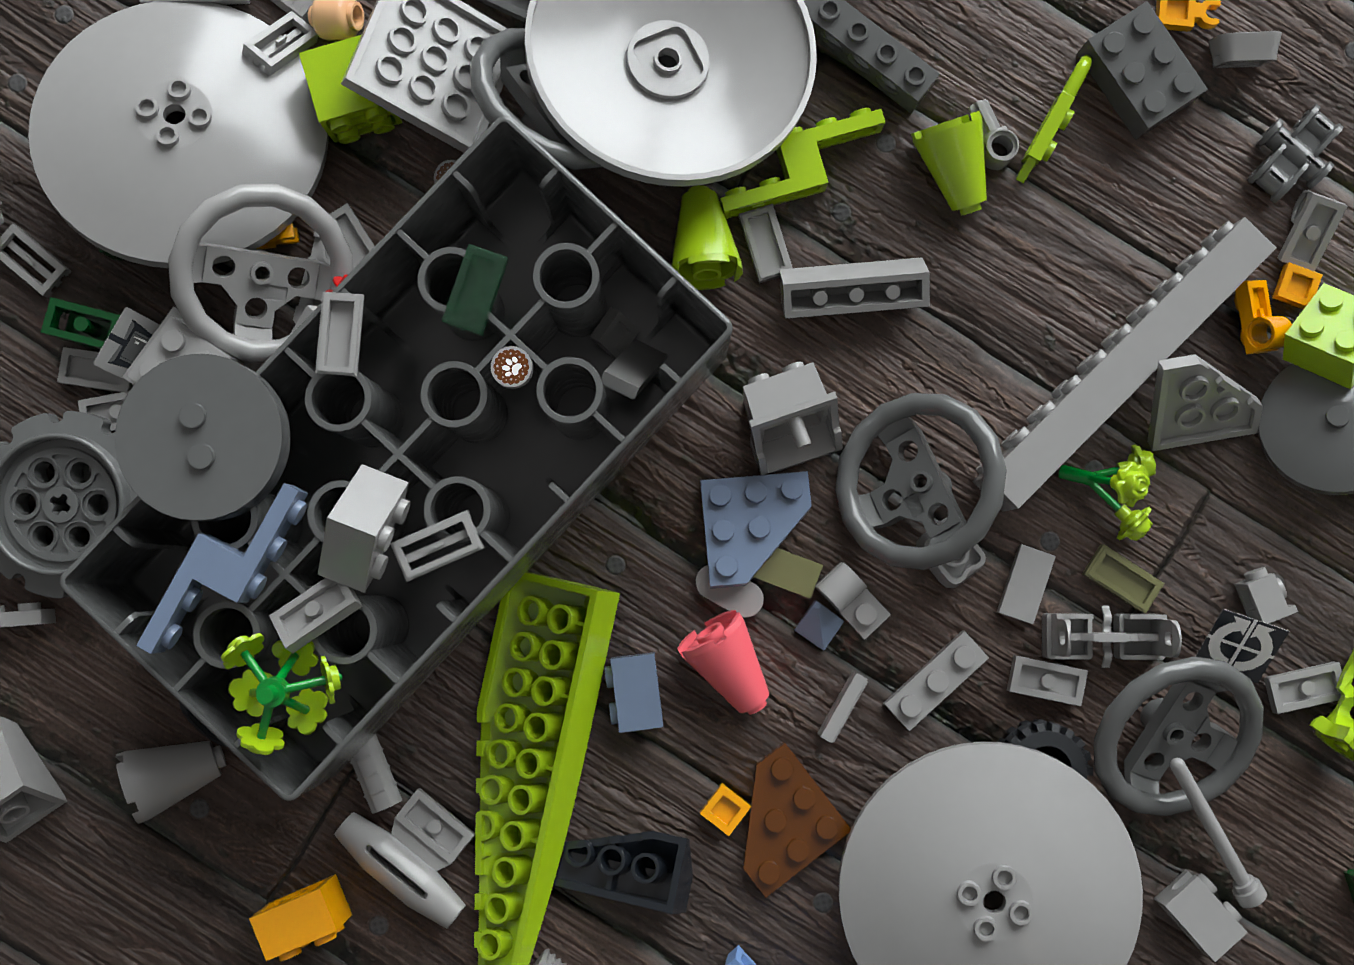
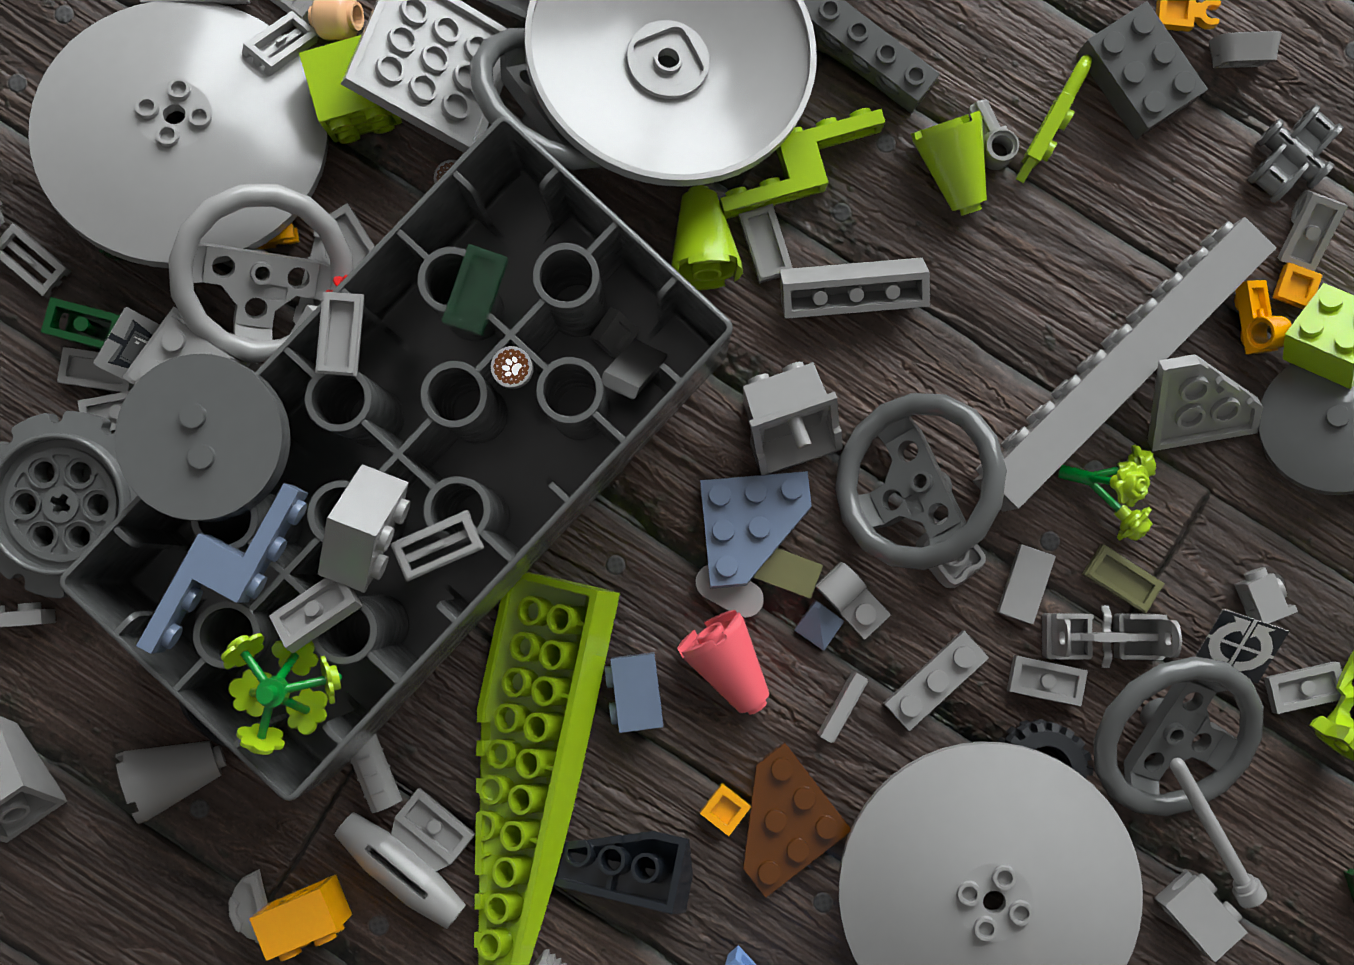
none -> light grey tile [229,869,268,944]

